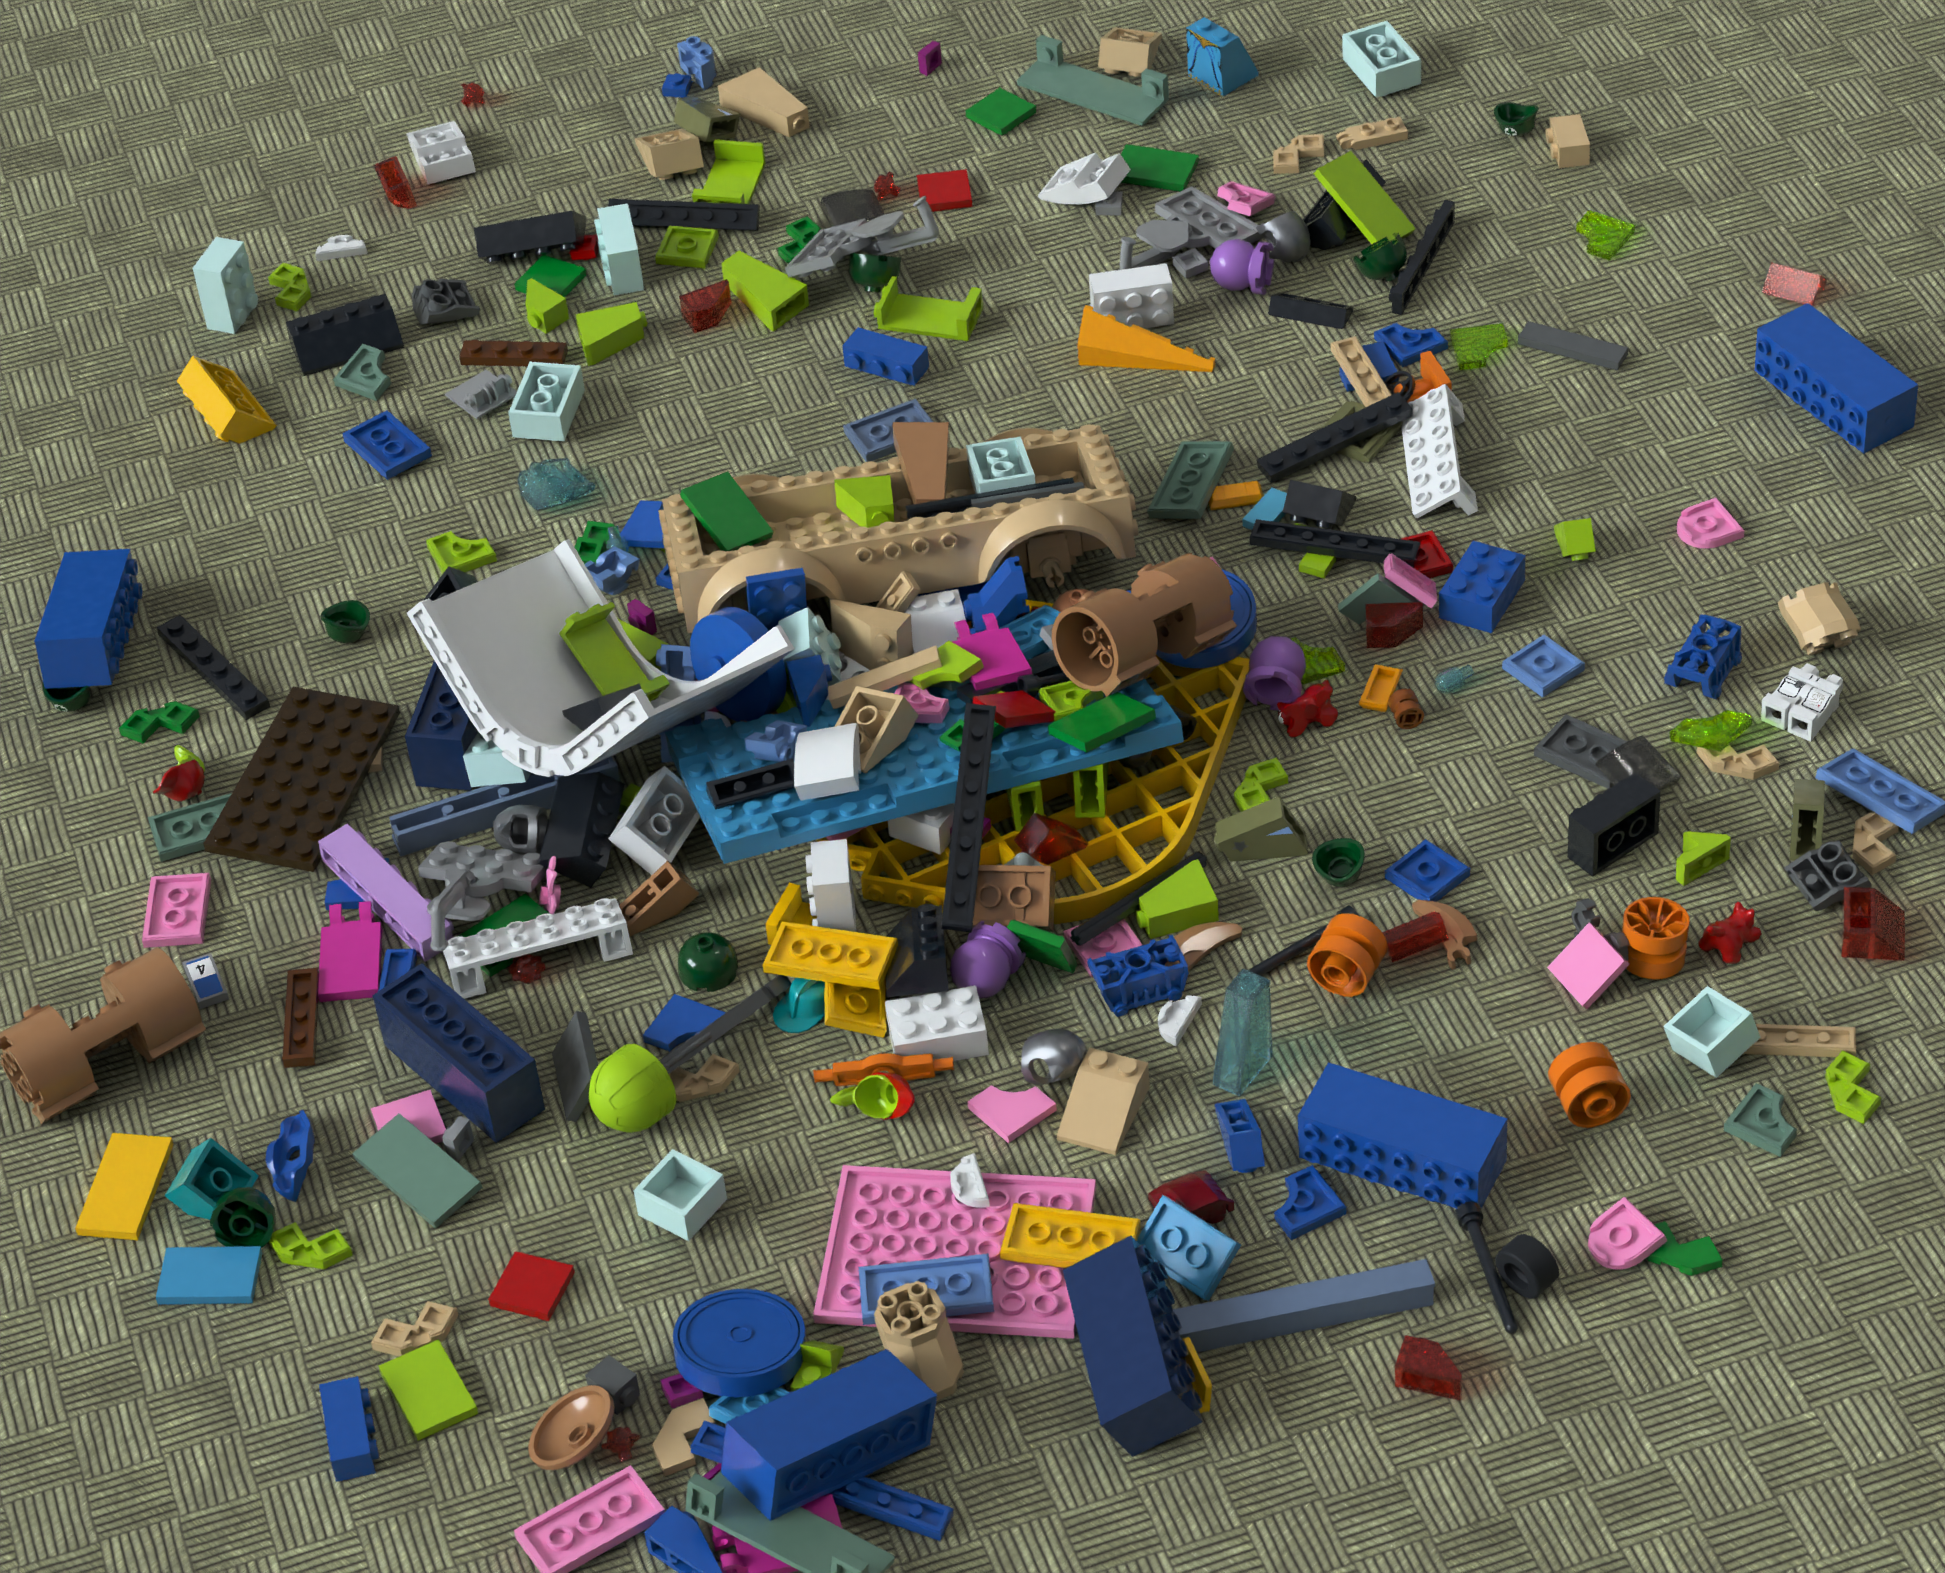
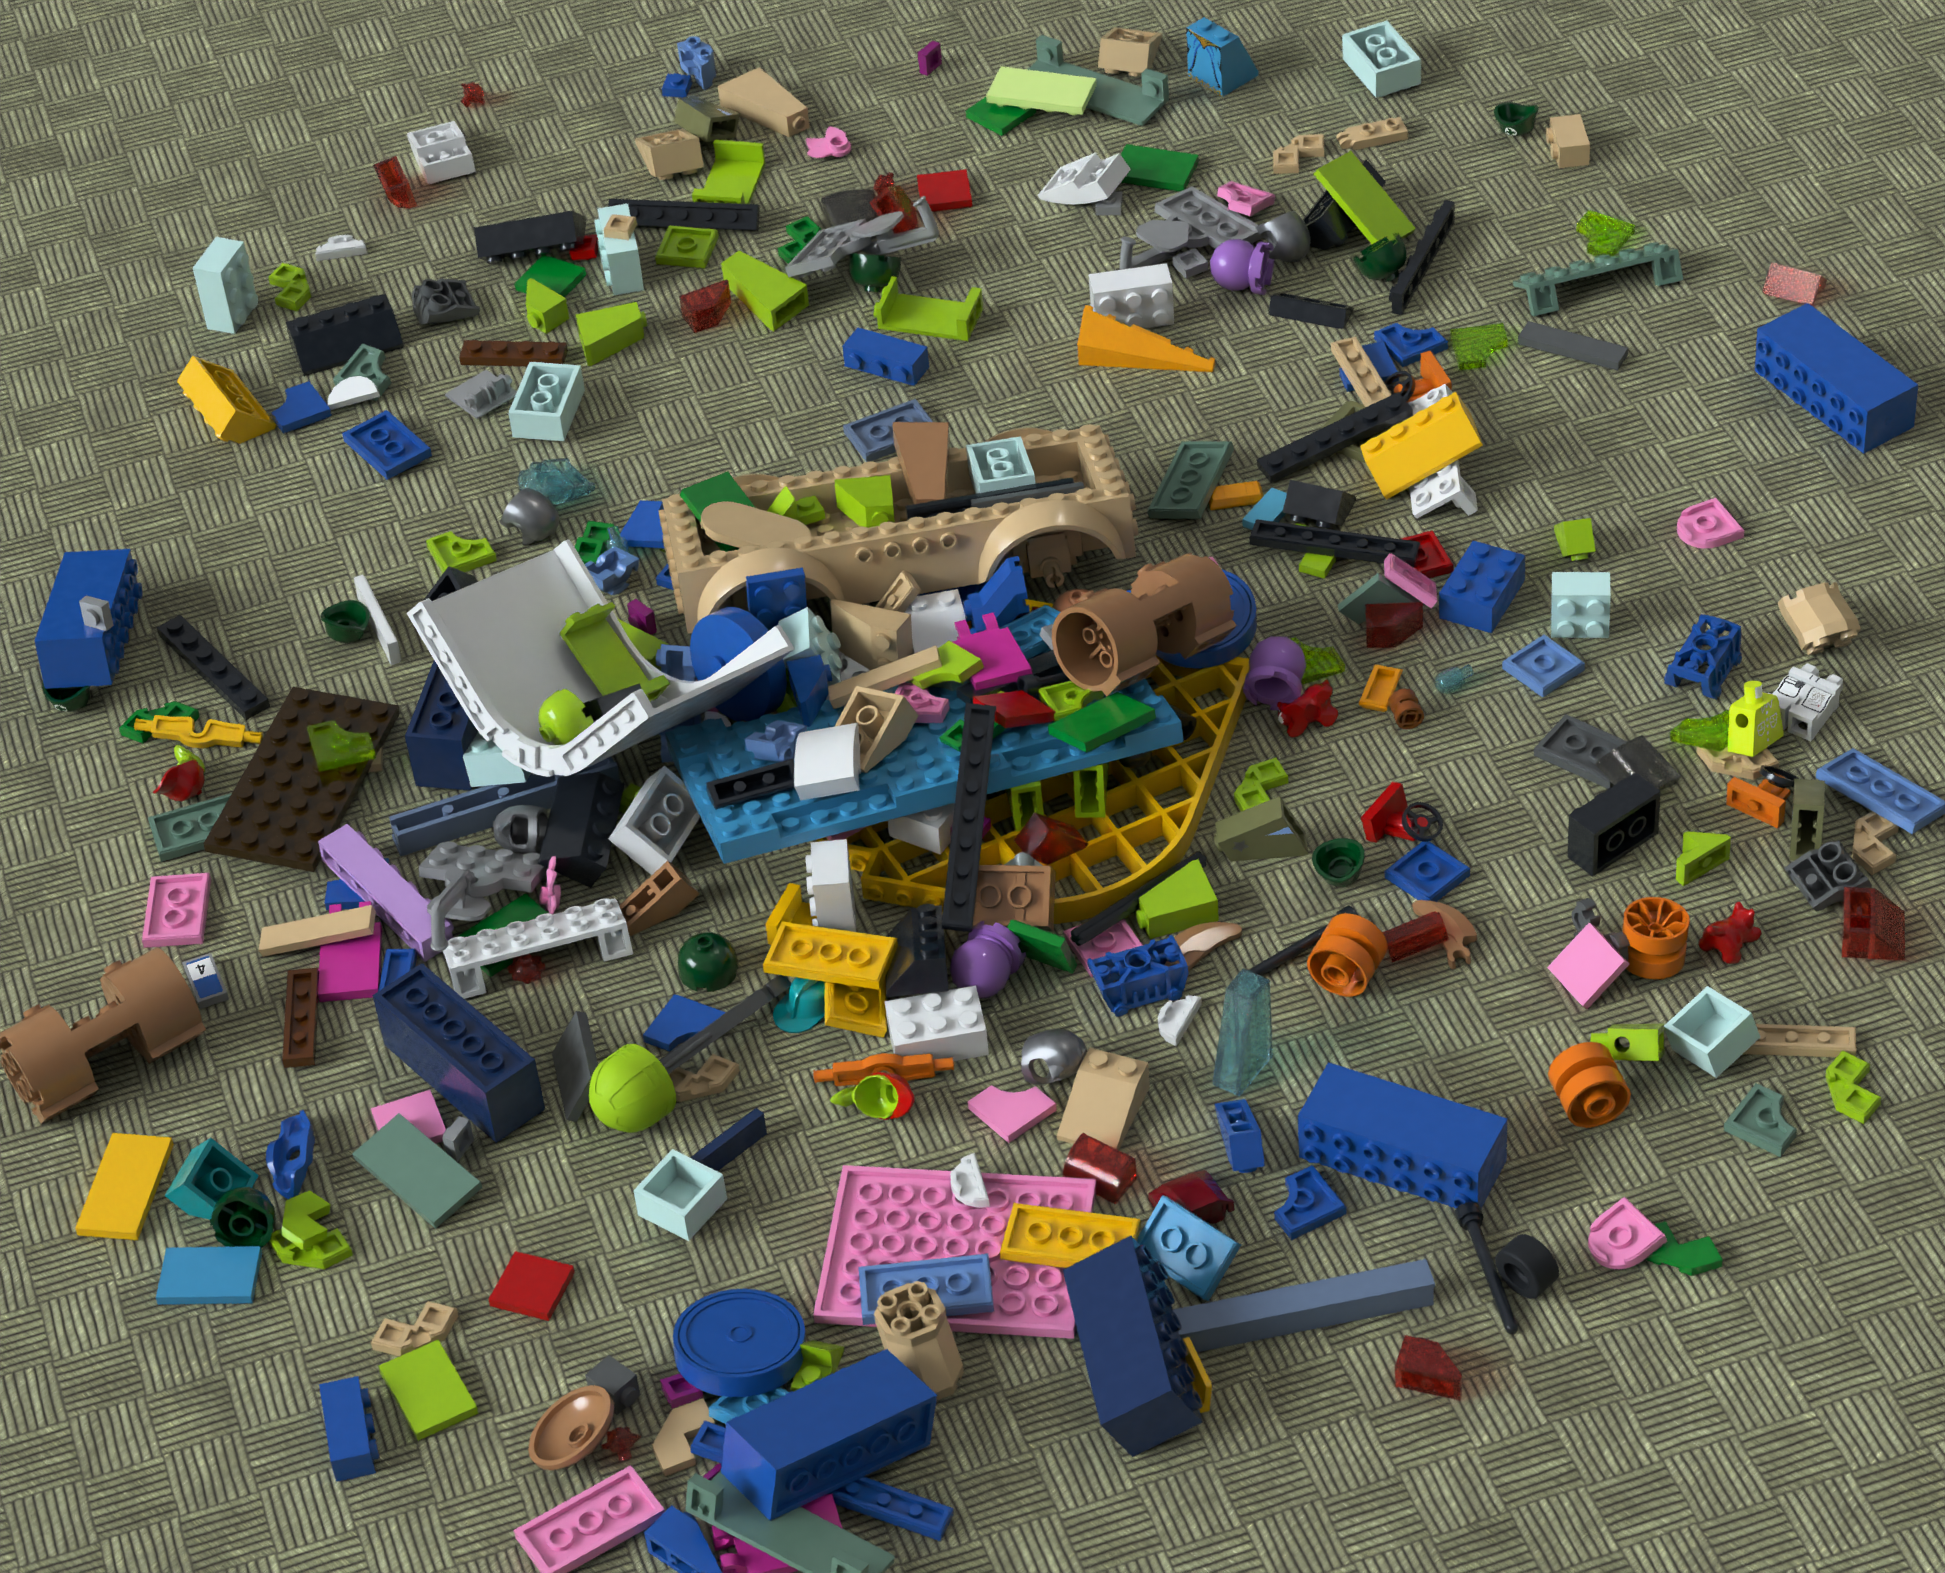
none -> light grey plate [79,595,114,631]
none -> yellow piece [134,715,263,748]
none -> tan tile [258,905,376,957]
none -> blue tile [271,381,332,433]
none -> lime tile [282,1190,331,1250]
none -> clear neon green tile [307,720,376,772]
none -> white tile [328,376,380,410]
none -> white tile [354,575,401,665]
none -> flat silver piece [499,488,559,546]
none -> lime cylinder [538,689,594,745]
none -> tan tile [603,214,637,240]
none -> dark blue tile [690,1108,767,1172]
none -> tan tile [700,502,811,548]
none -> lime slope [767,486,826,525]
none -> bright pink plate [806,126,851,158]
none -> clear red slope [869,185,919,234]
none -> yellowish green tile [986,66,1096,115]
none -> clear red brick [1063,1133,1137,1204]
none -> yellow slope [1360,392,1483,500]
none -> red piece [1361,782,1443,843]
none -> sand green bracket [1513,242,1683,316]
none -> light aqua piece [1551,572,1611,638]
none -> lime torso [1590,1024,1665,1061]
none -> orange piece [1726,765,1799,828]
none -> neon yellow torso [1728,681,1784,757]

